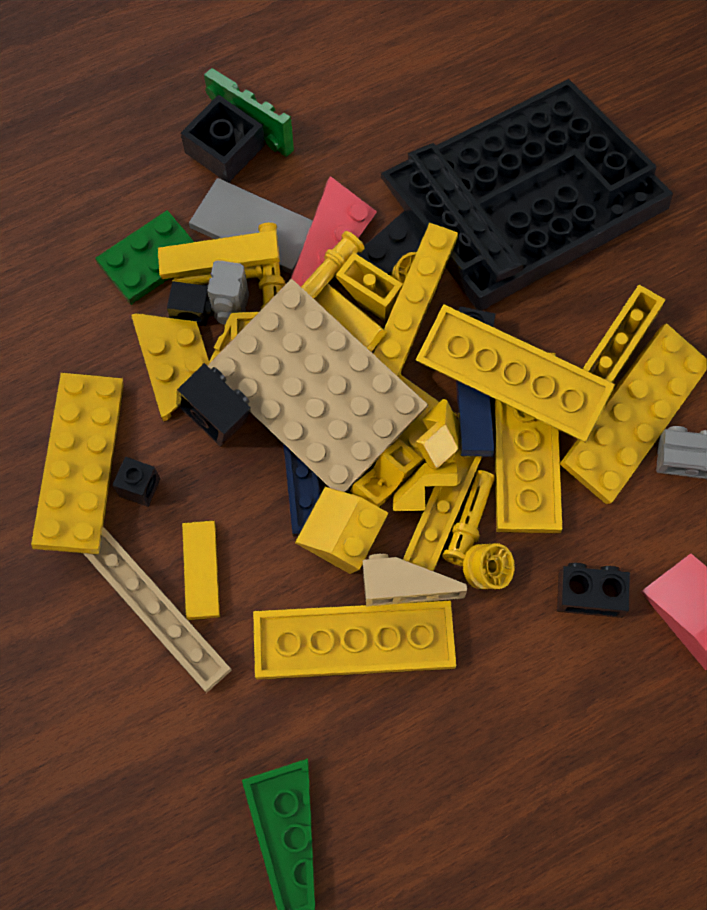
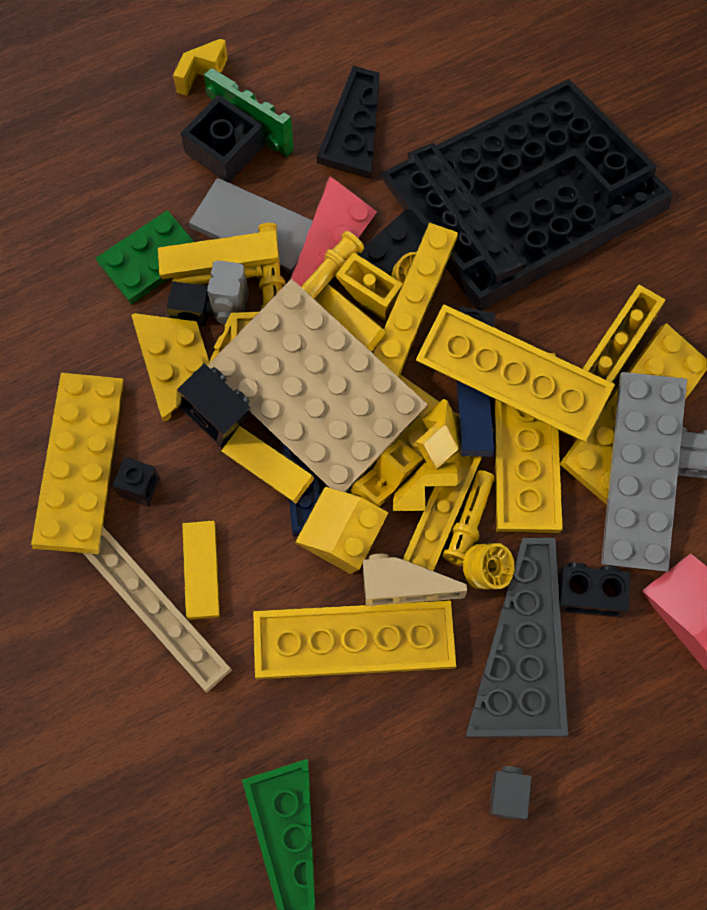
none -> yellow slope [173,39,228,96]
none -> yellow tile [221,426,315,504]
none -> black wing [317,66,380,178]
none -> dark grey wing [465,538,568,738]
none -> dark grey brick [489,766,532,821]
none -> light grey plate [601,372,687,572]

